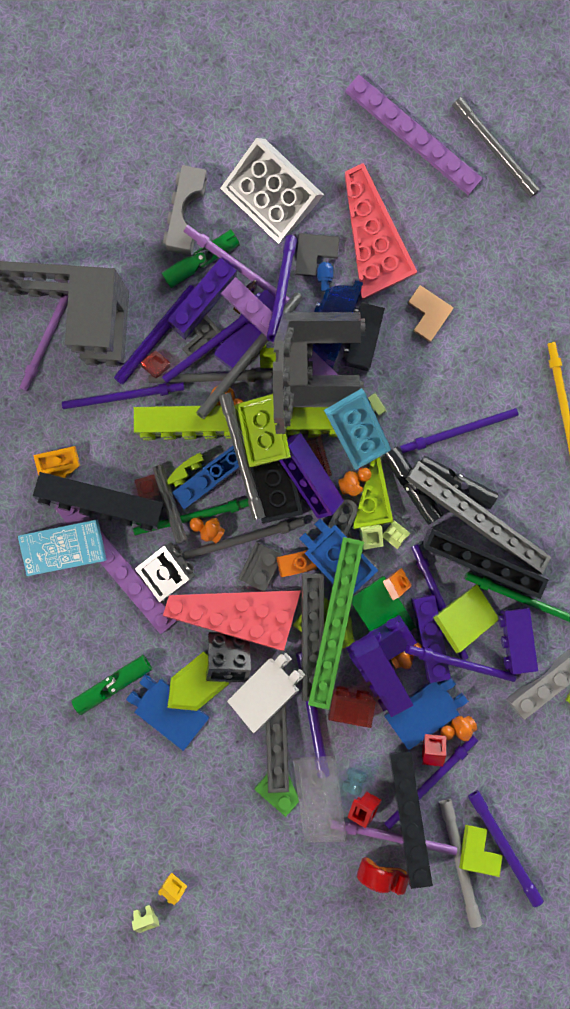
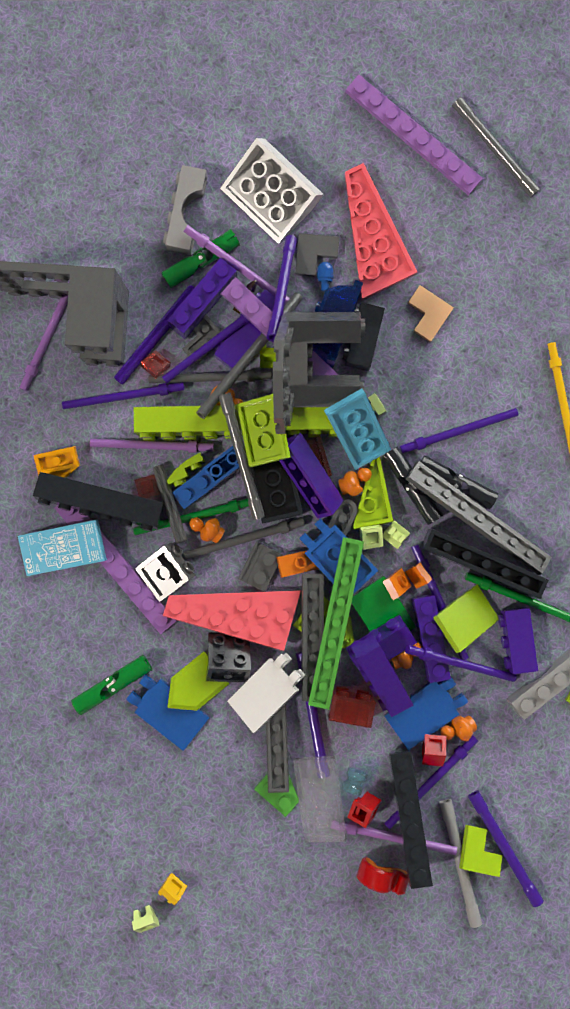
none -> medium lavender bar [90,439,214,453]
none -> orange tile [405,563,432,589]

